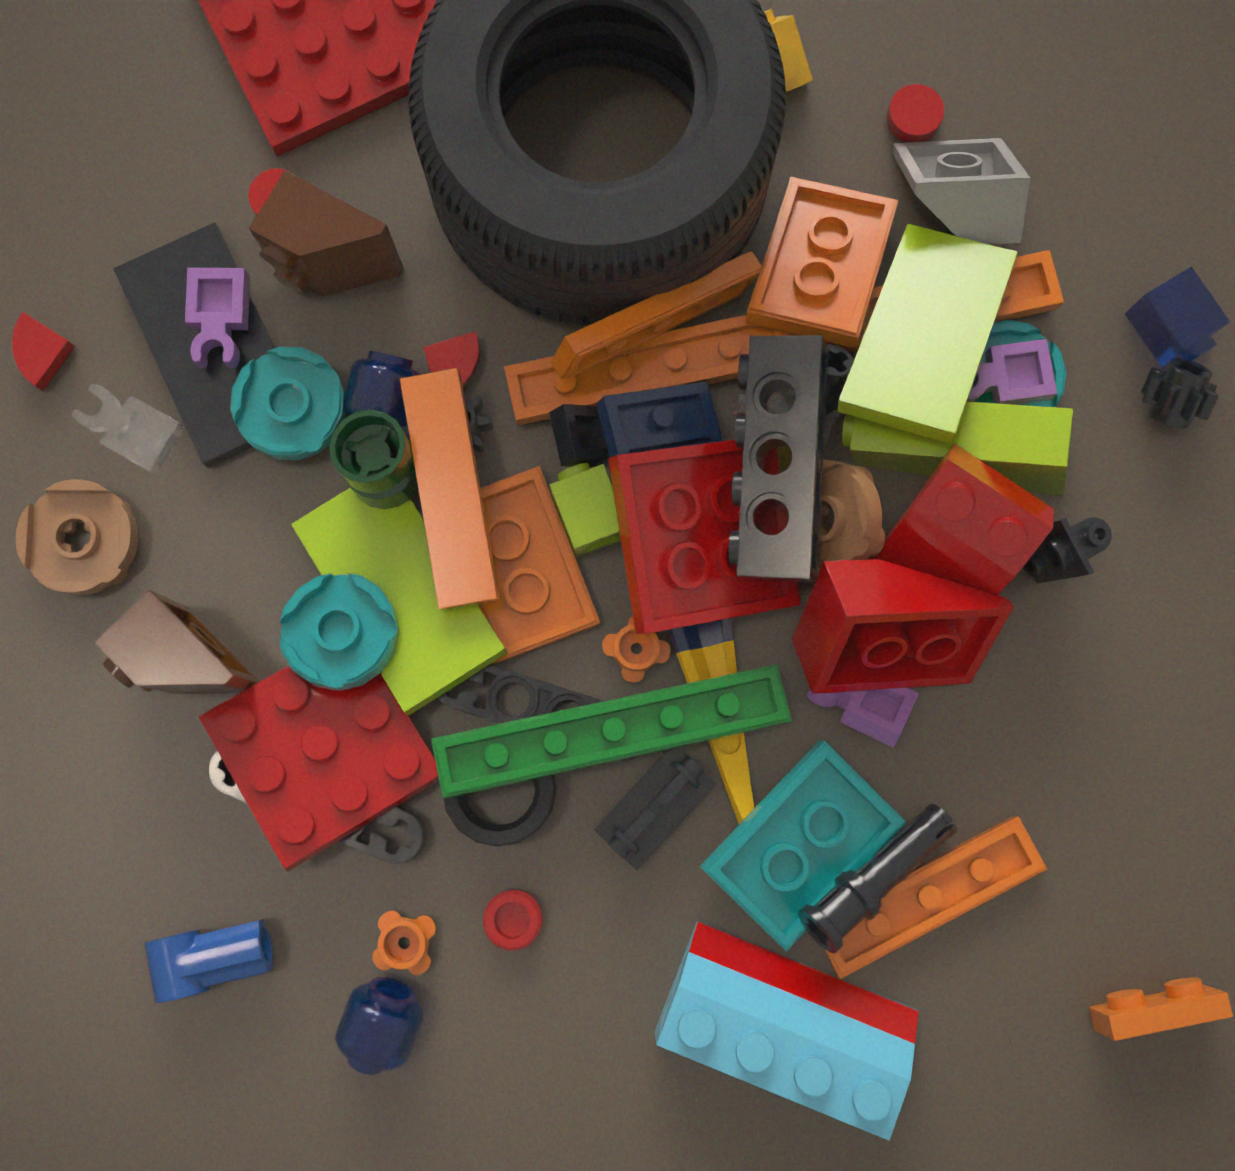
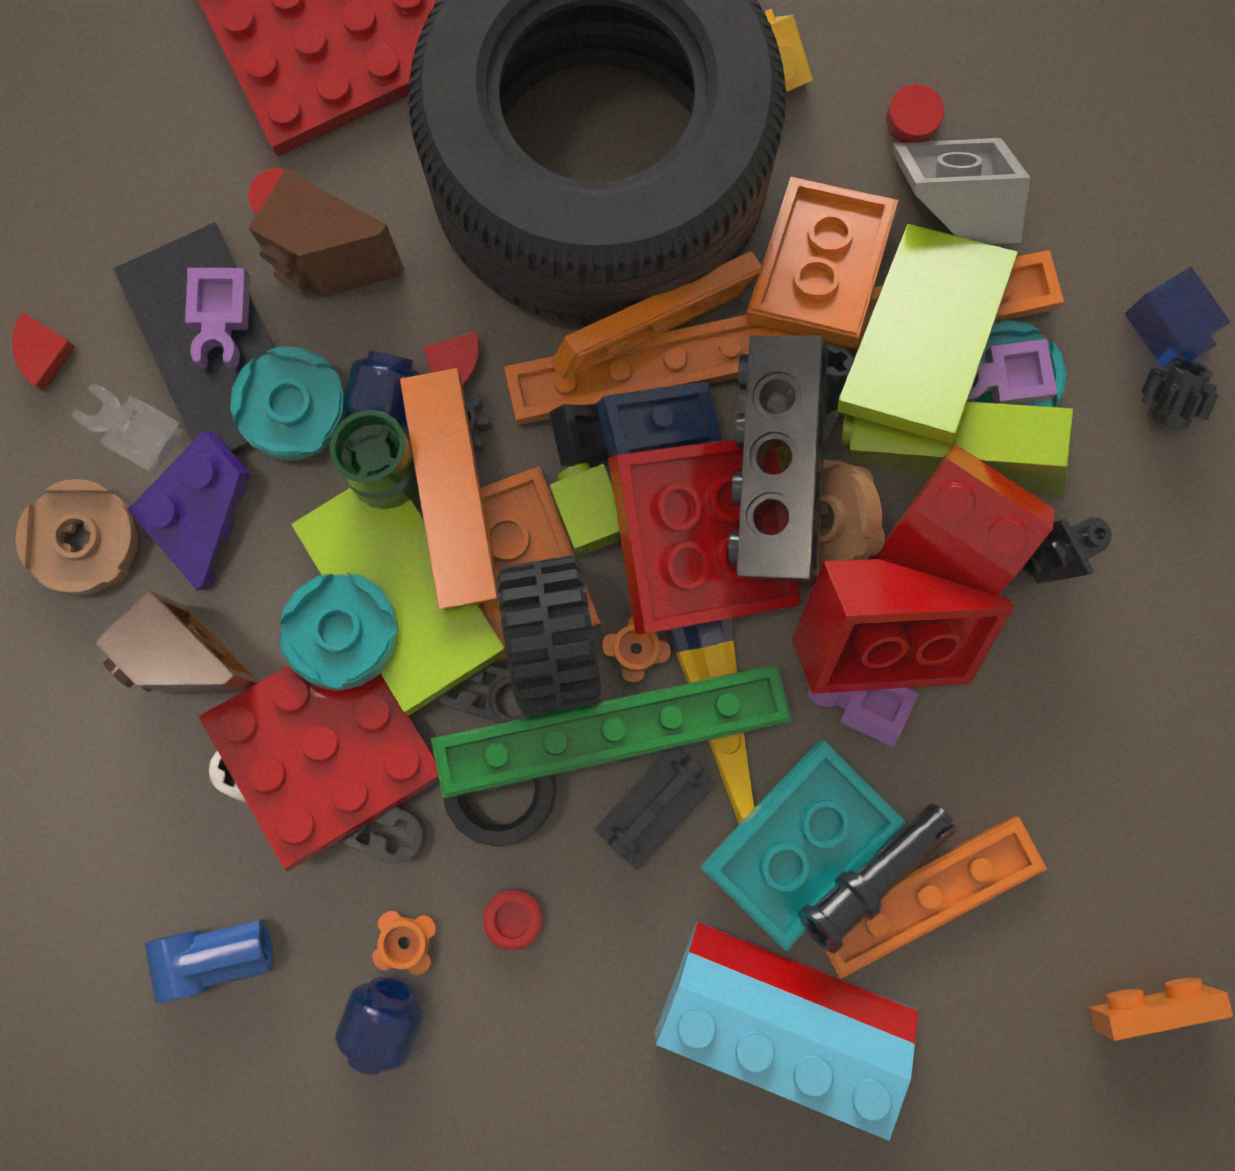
none -> dark purple wing [128,431,250,590]
none -> black tyre [496,555,602,717]

